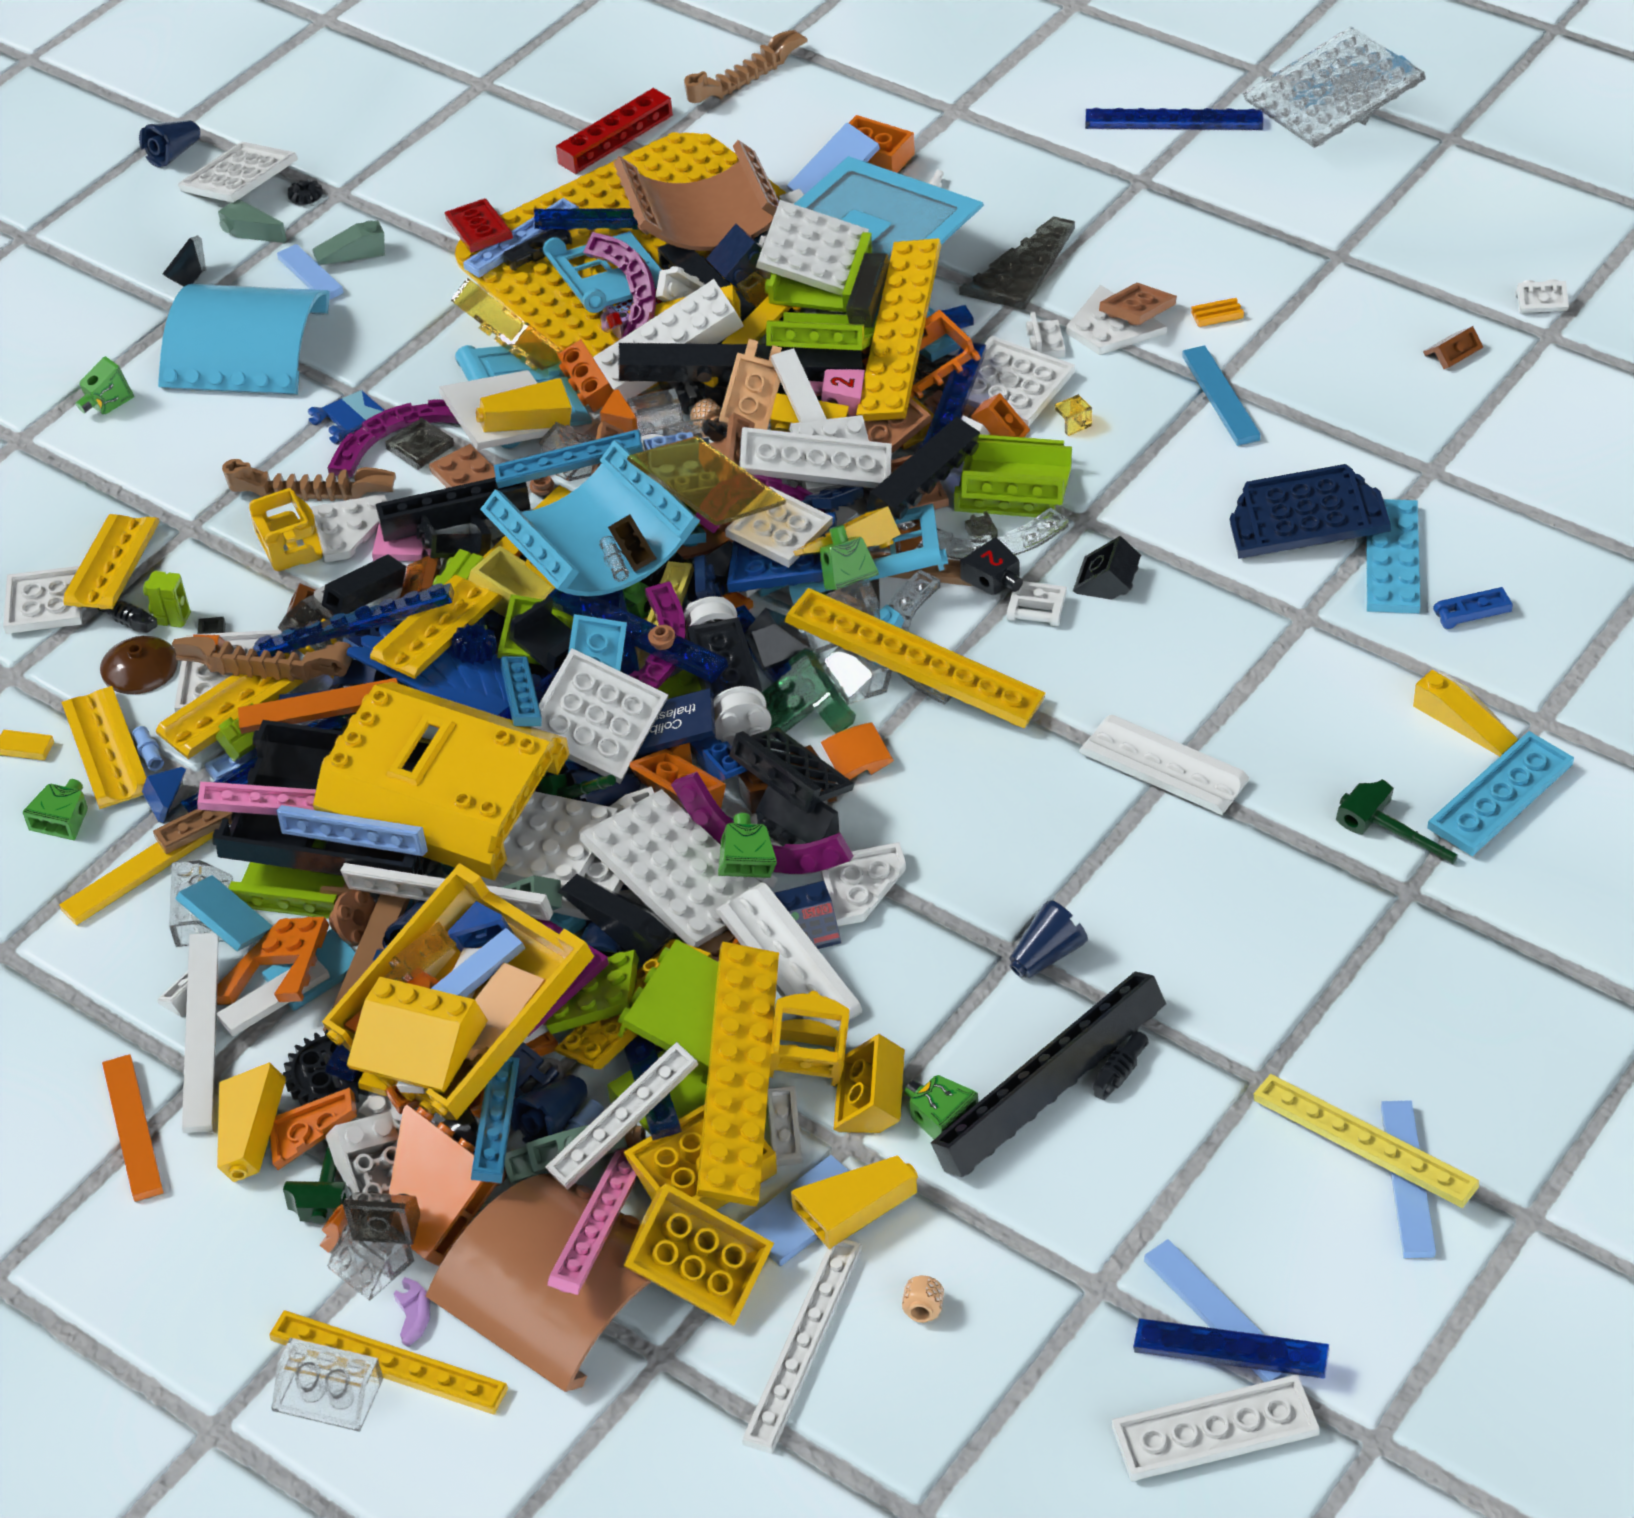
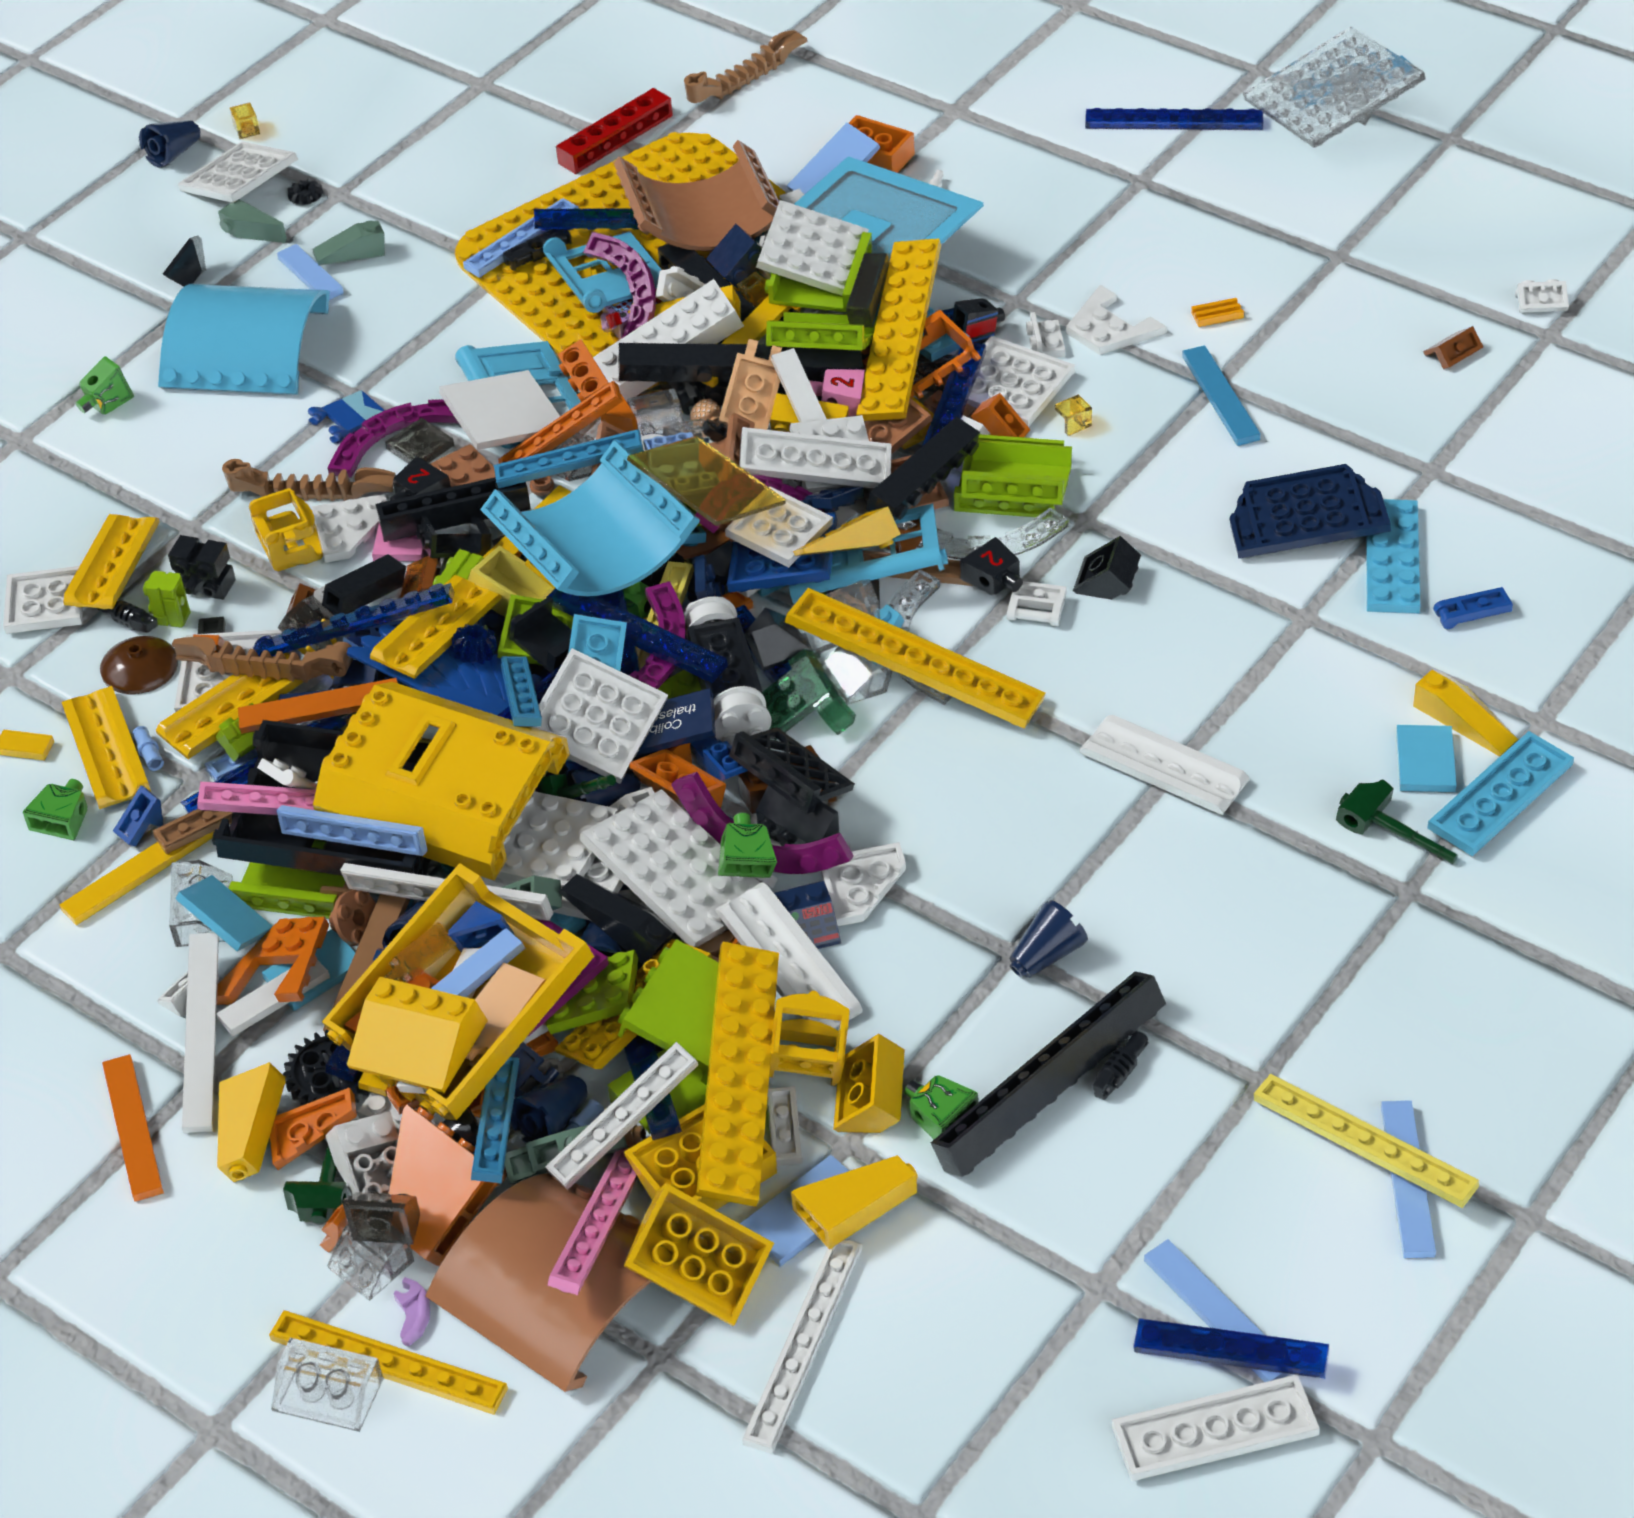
blue slope [142,767,186,823] -> none
red tile [444,198,513,253] -> none
clear yellow windscreen [451,278,563,372] -> none
yellow slope [476,378,572,432] -> none
clear pin [599,536,629,582] -> none
dark brown slope [608,514,657,572] -> none
nougat plate [648,625,675,650] -> none
bright green torso [820,525,879,590] -> none
orange slope [821,722,894,780] -> none
light nougat head [902,1275,944,1323] -> none
clear smoke wing [959,216,1075,310] -> none
clear smoke tile [965,511,998,544] -> none
nougat plate [1099,282,1177,325] -> none
none -> blue slope [113,786,164,847]
none -> black brick [168,535,236,600]
none -> clear yellow brick [230,102,260,139]
none -> white plate [257,758,318,790]
none -> black torso [390,456,451,500]
none -> orange tile [498,380,623,464]
none -> black torso [952,298,1005,352]
none -> medium azure tile [1396,725,1456,792]

